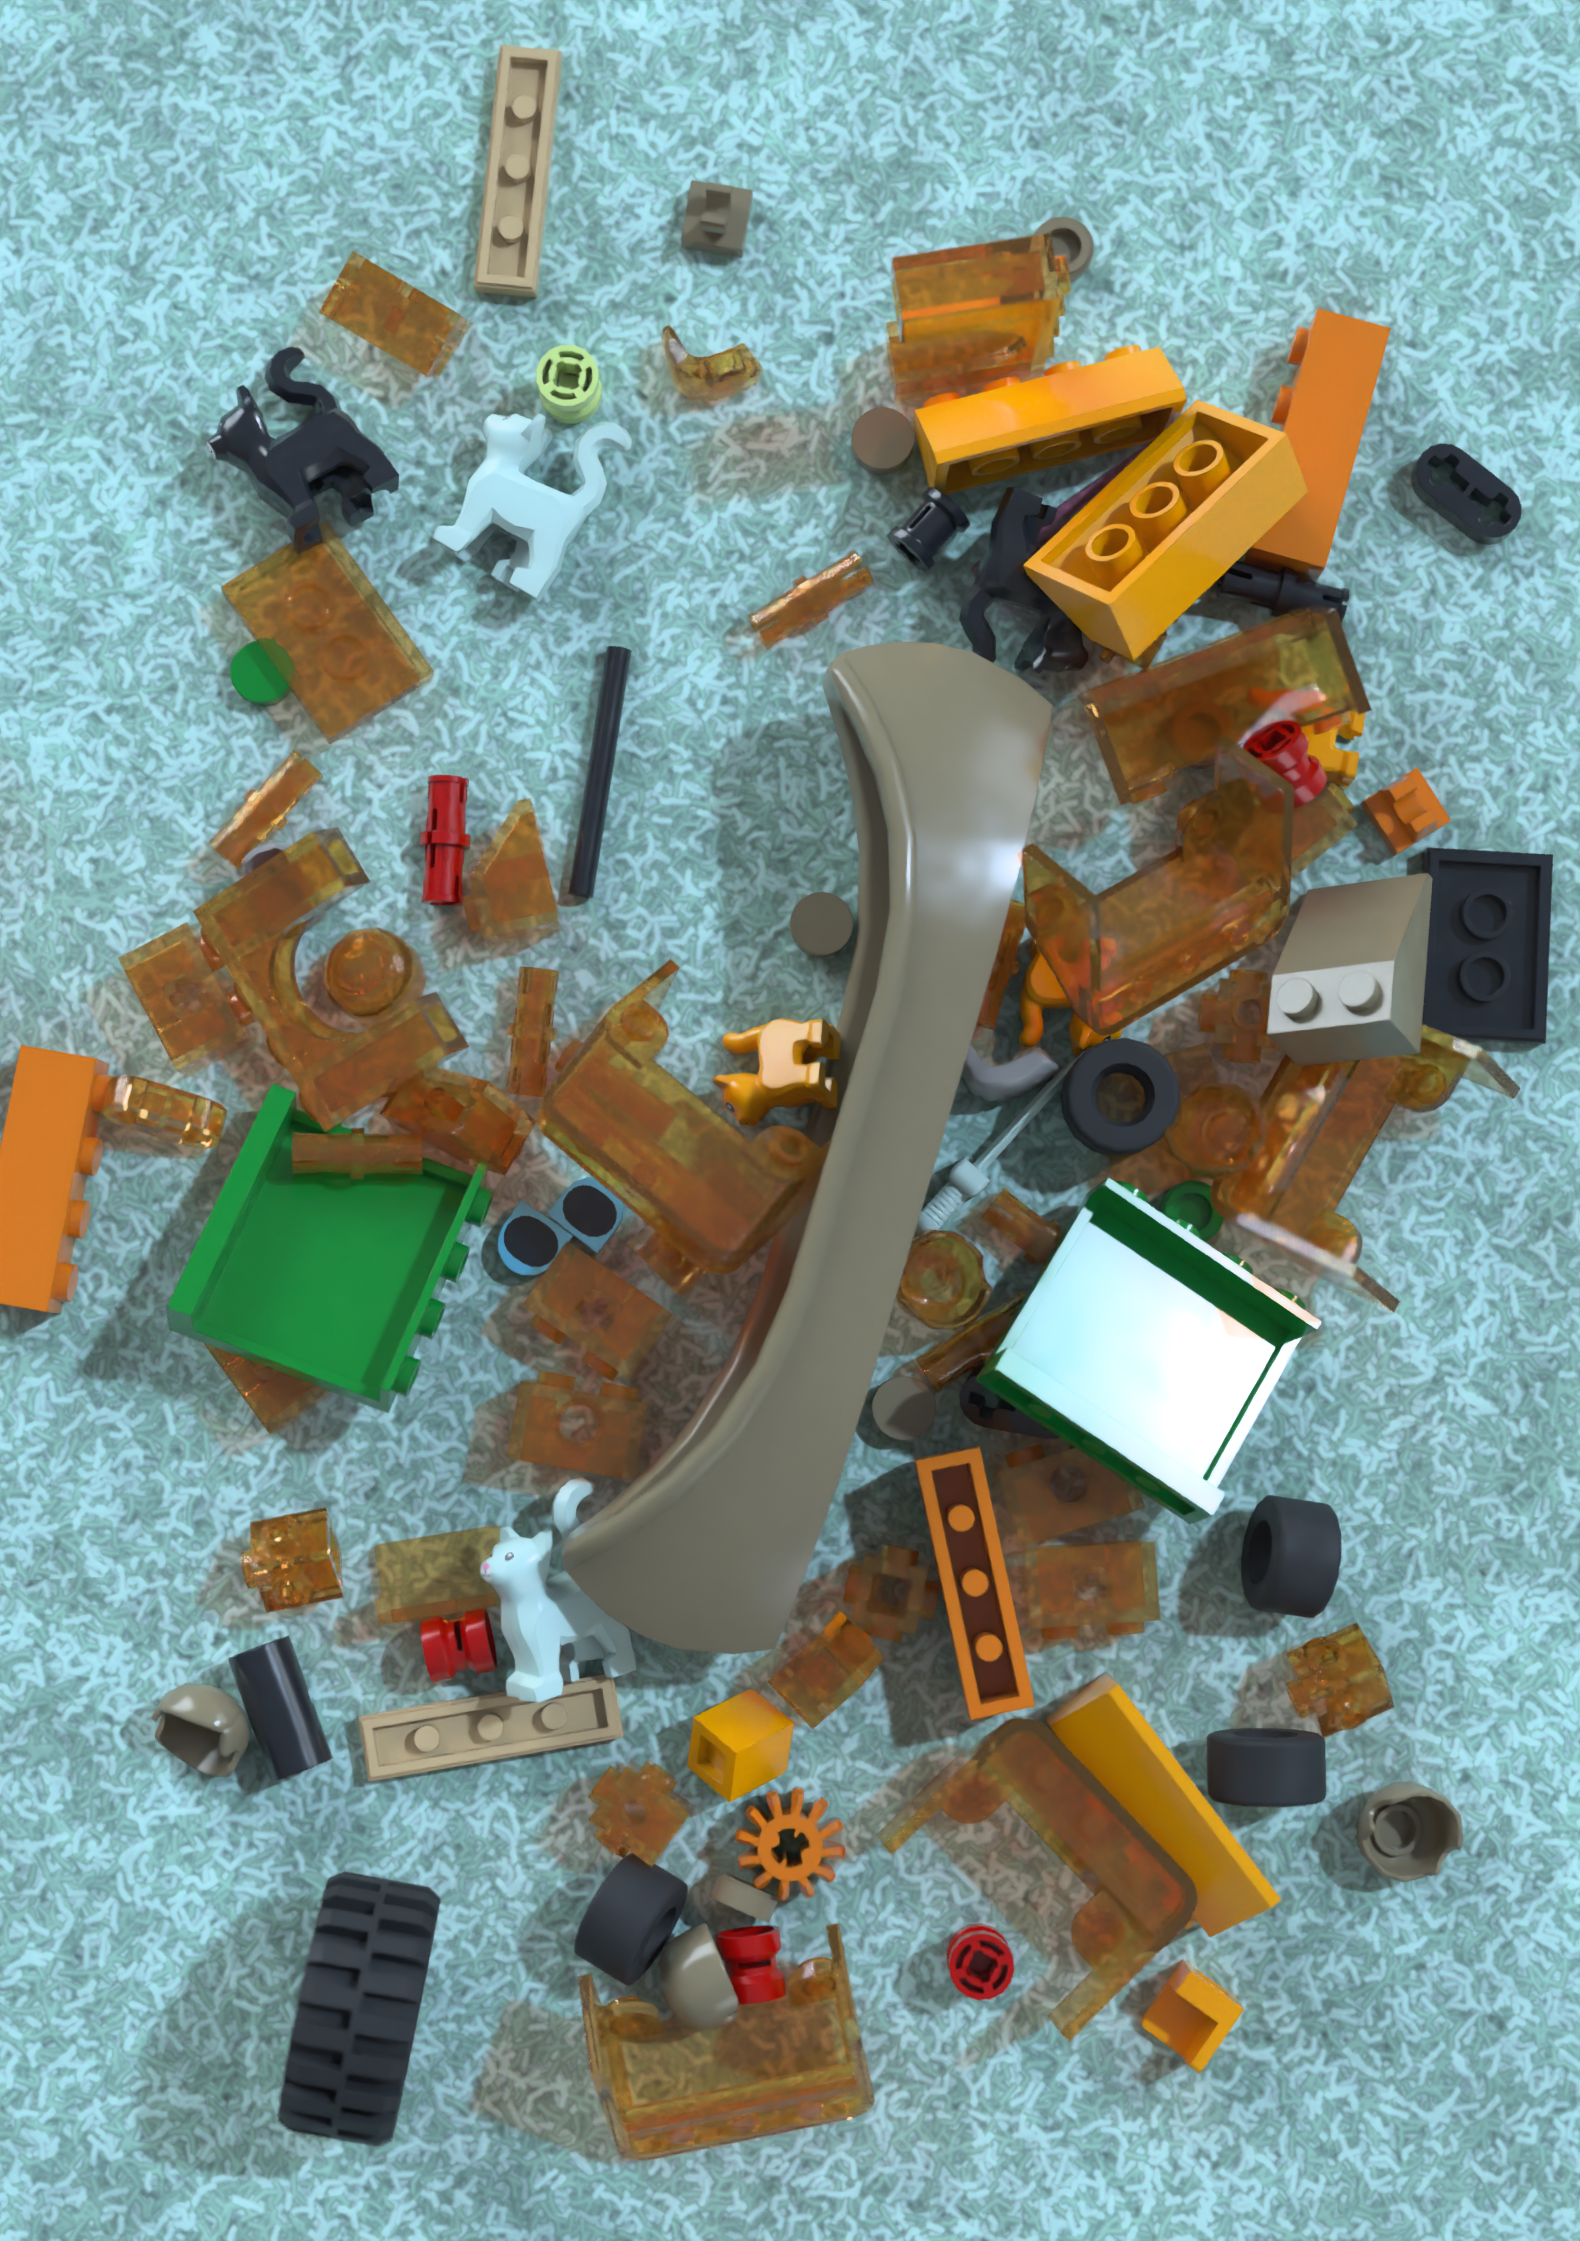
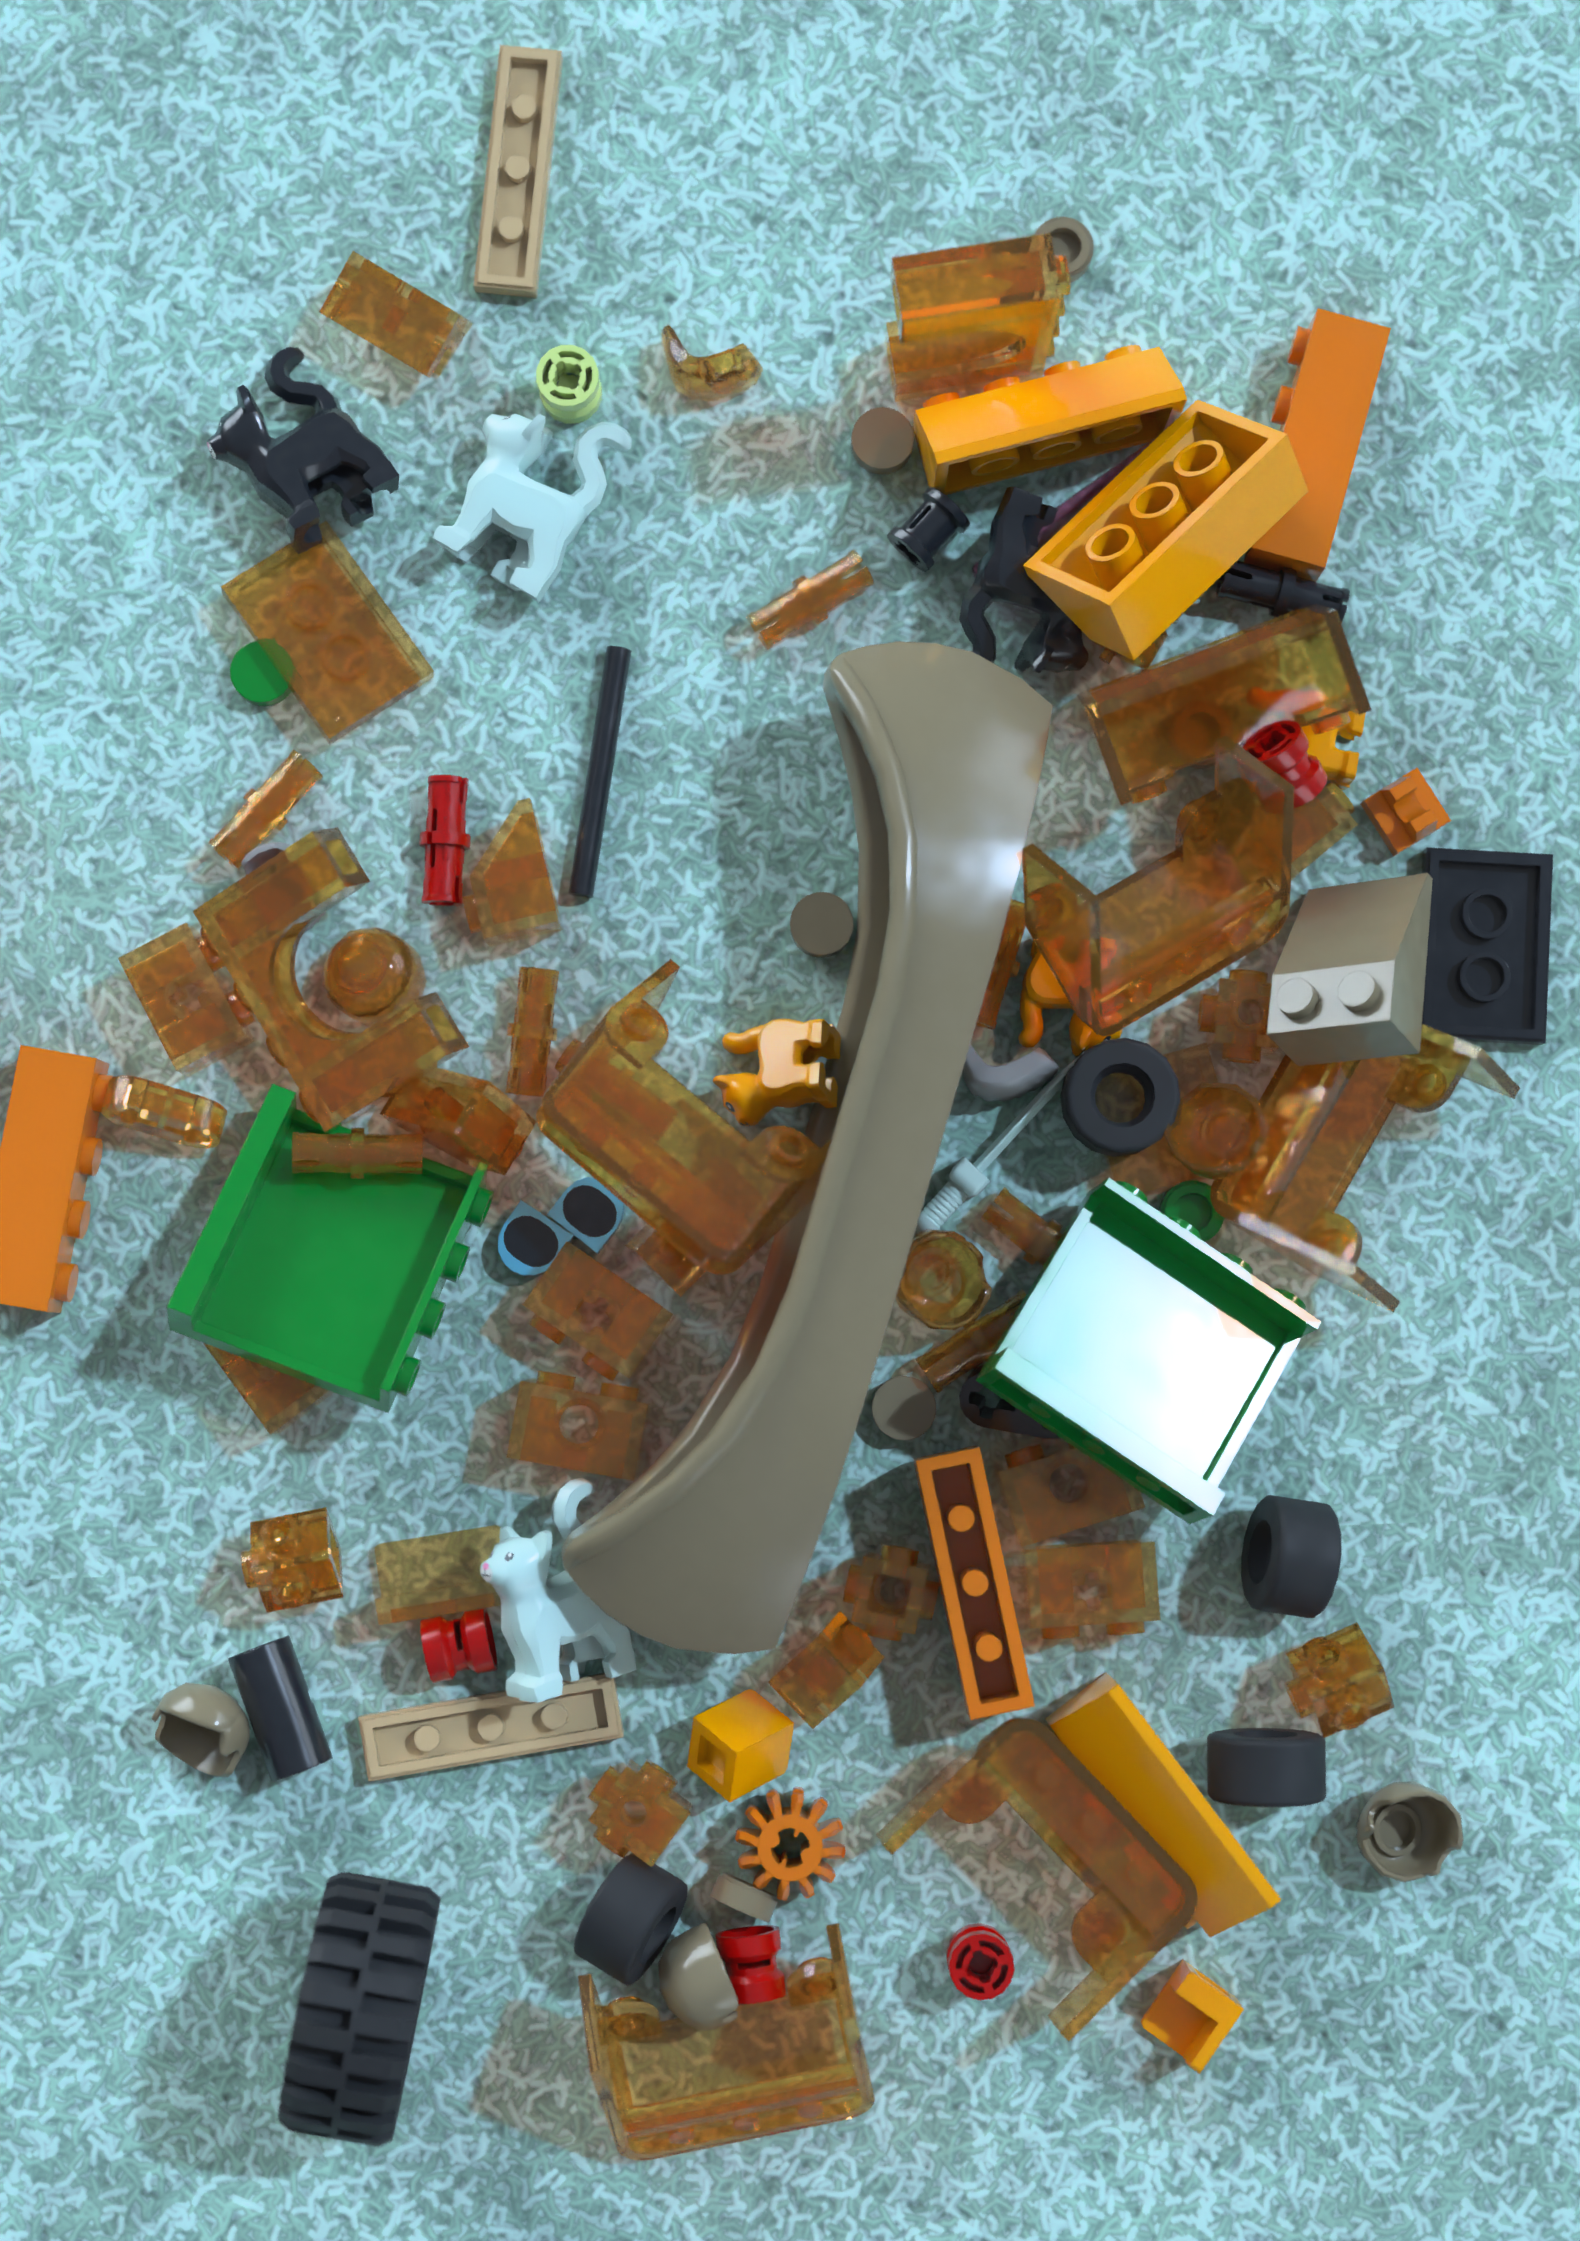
dark tan tile [681,180,753,258] -> none
black beam [1411,443,1522,545] -> none

